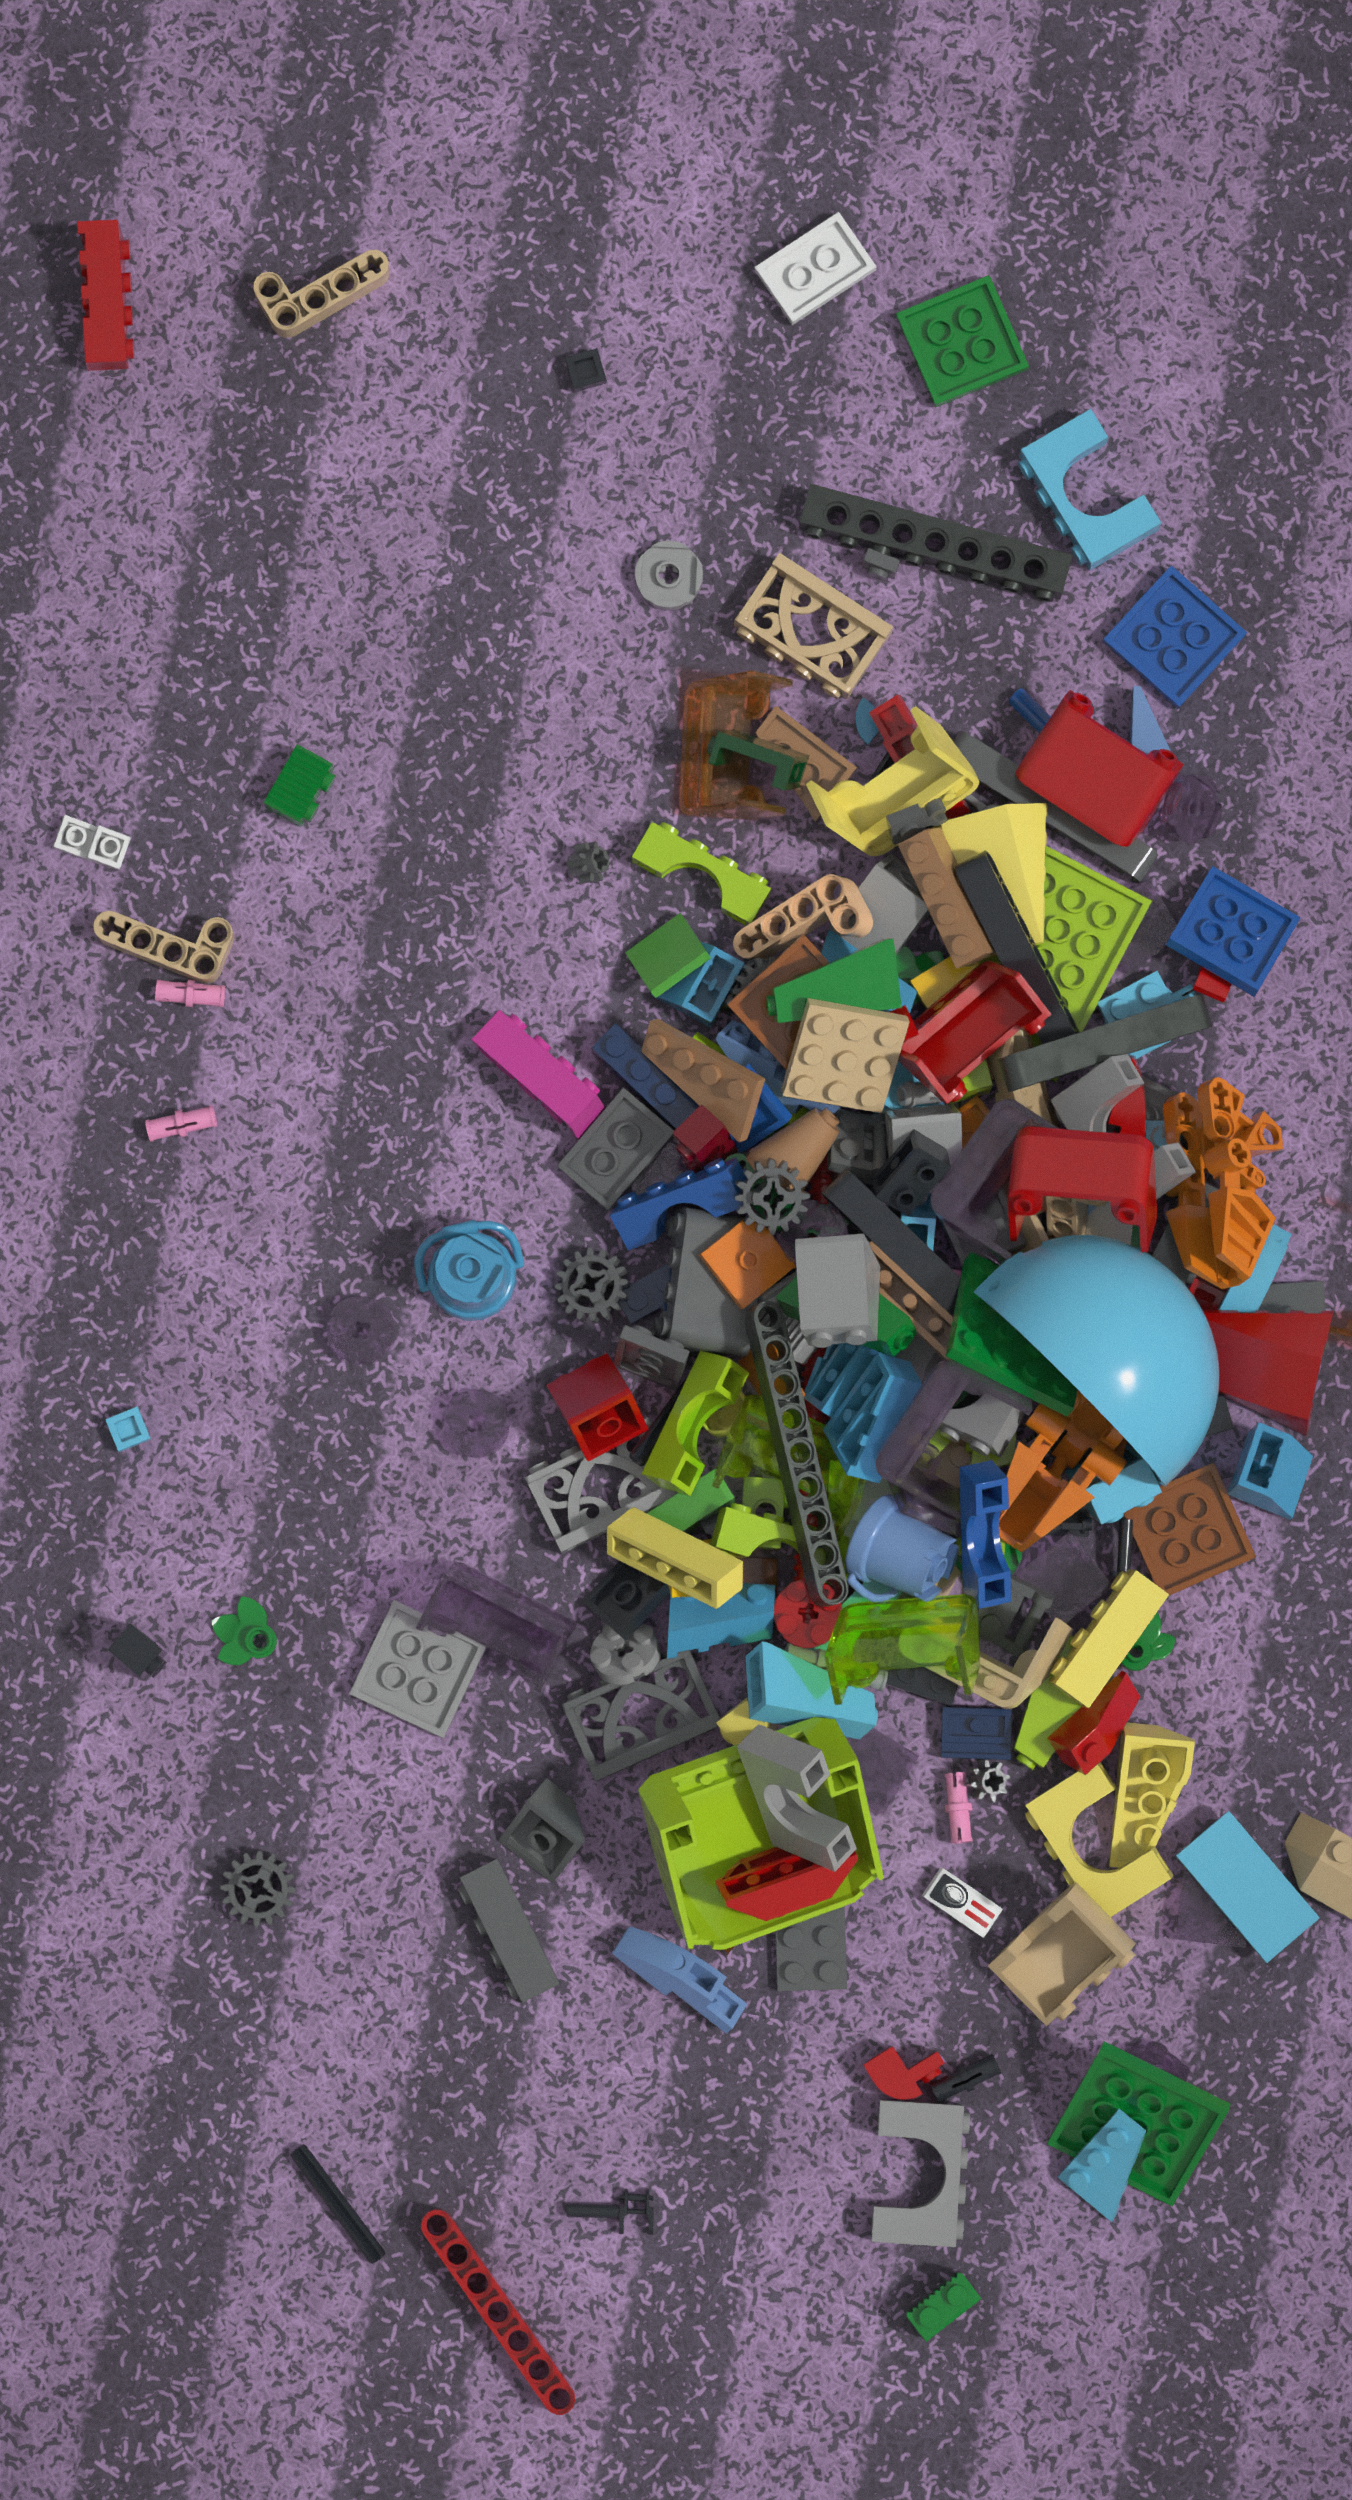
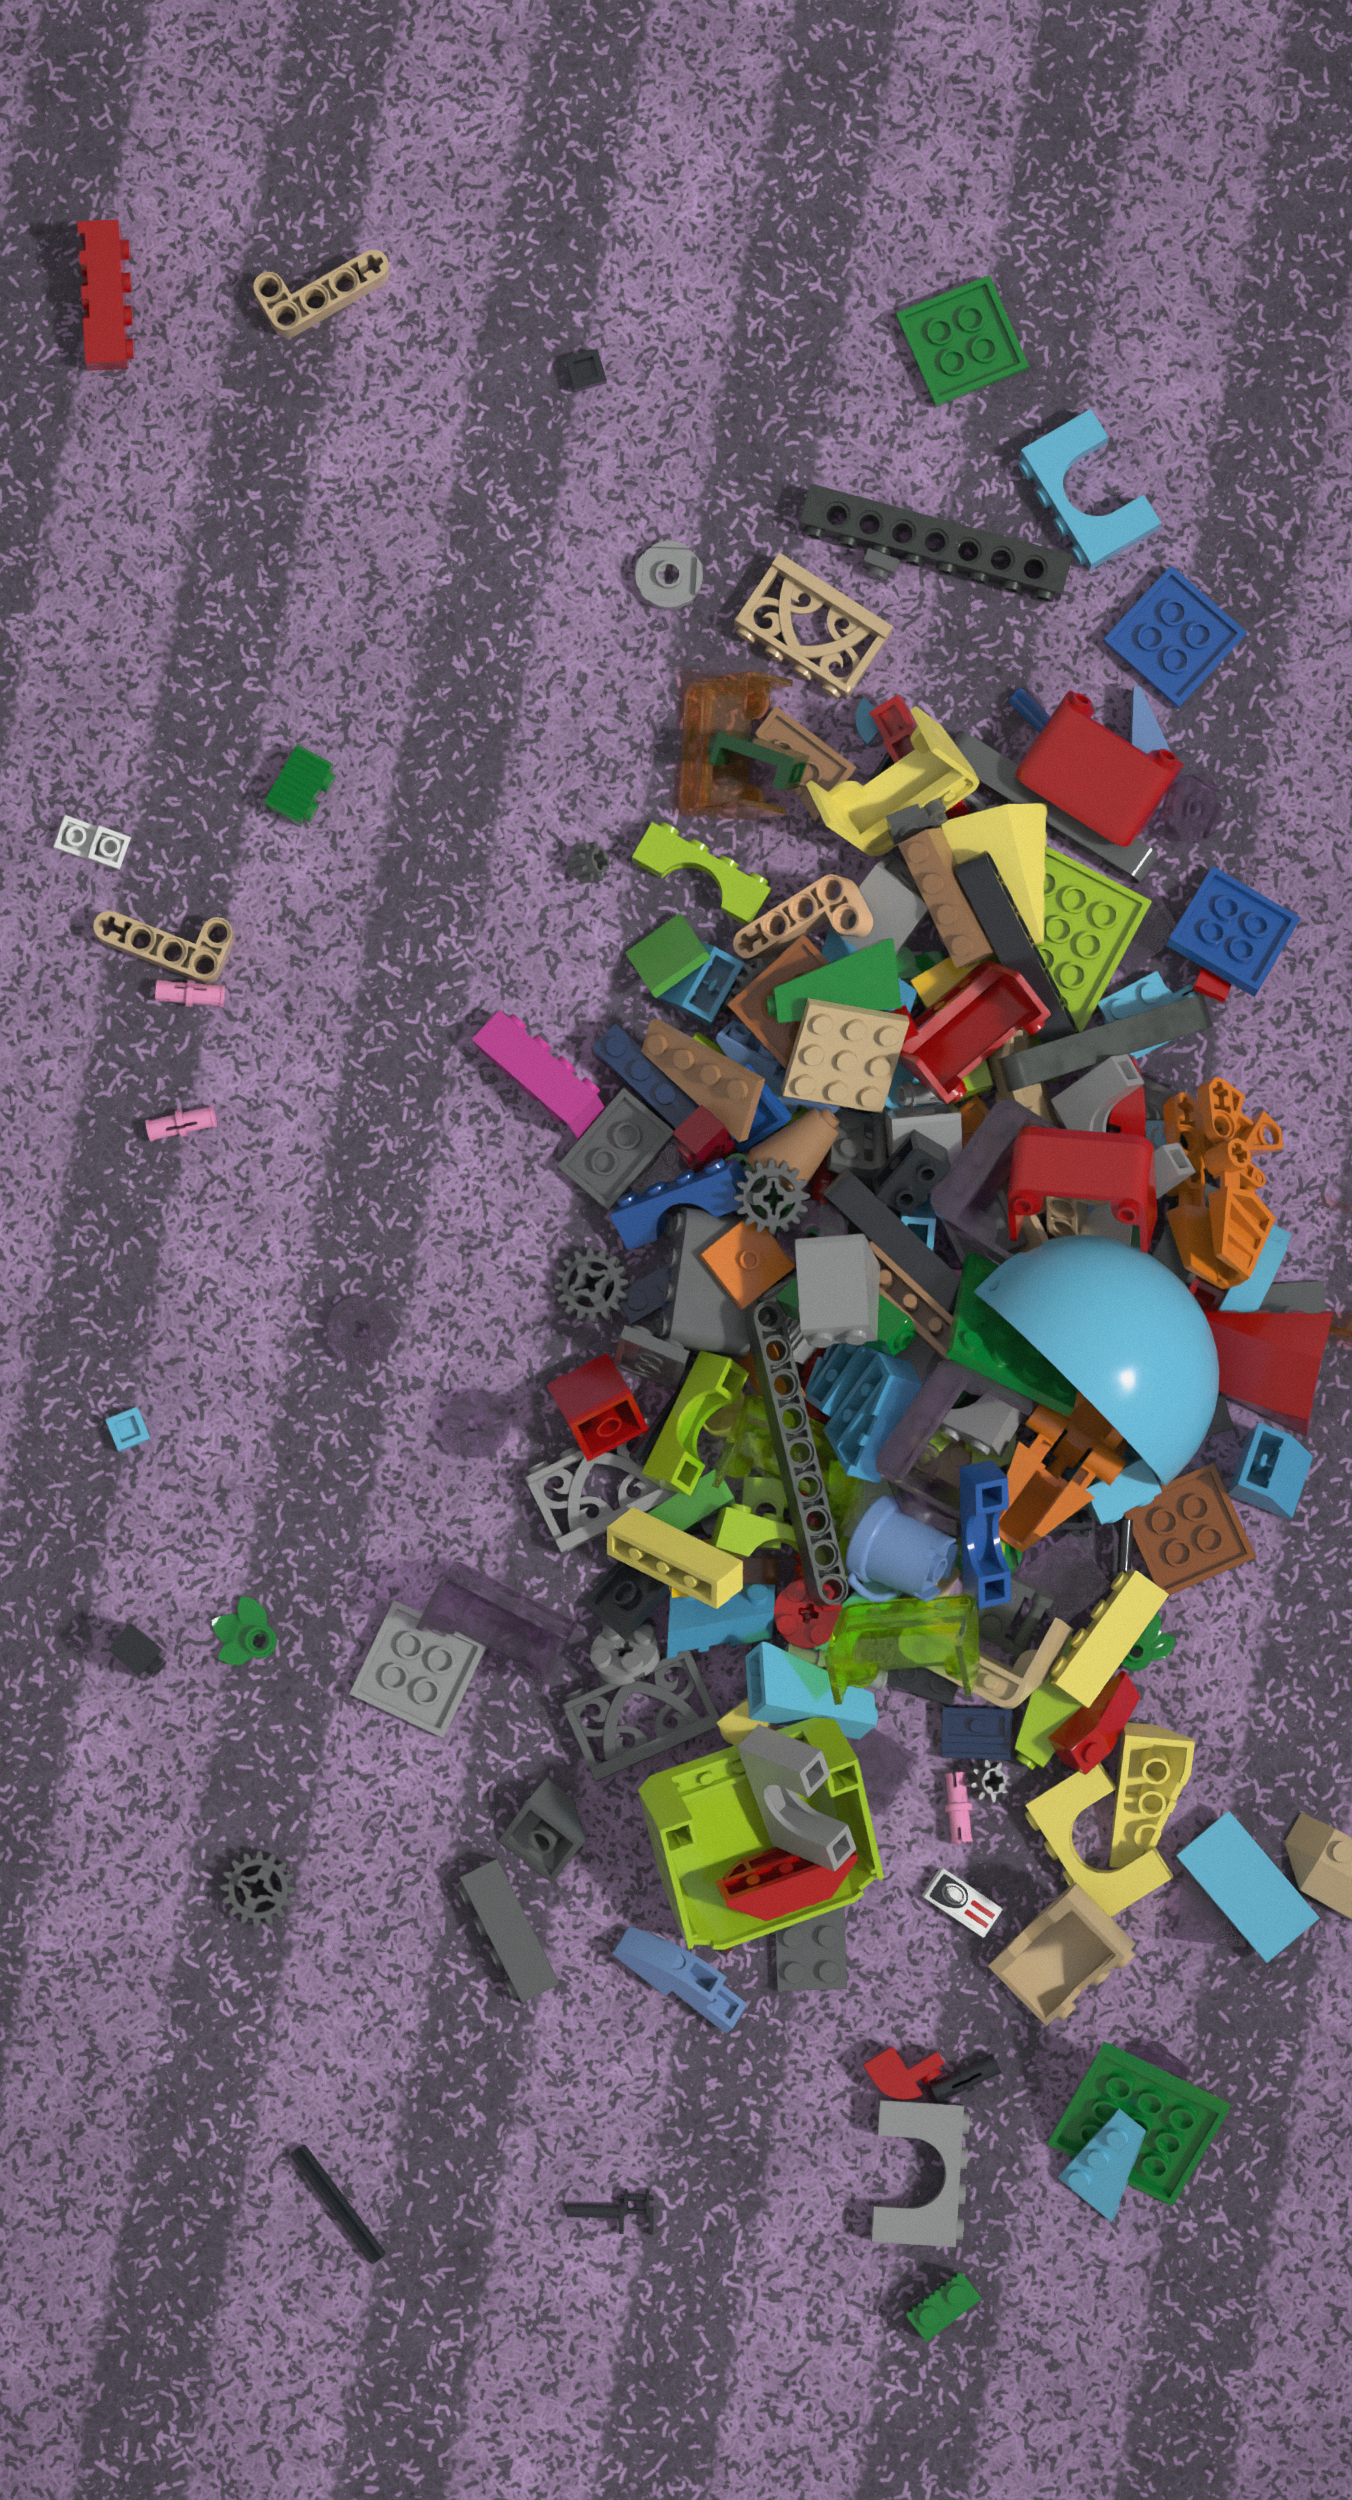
dark azure piece [414,1219,525,1321] -> none
red beam [421,2208,575,2415] -> none
white plate [755,212,877,325] -> none

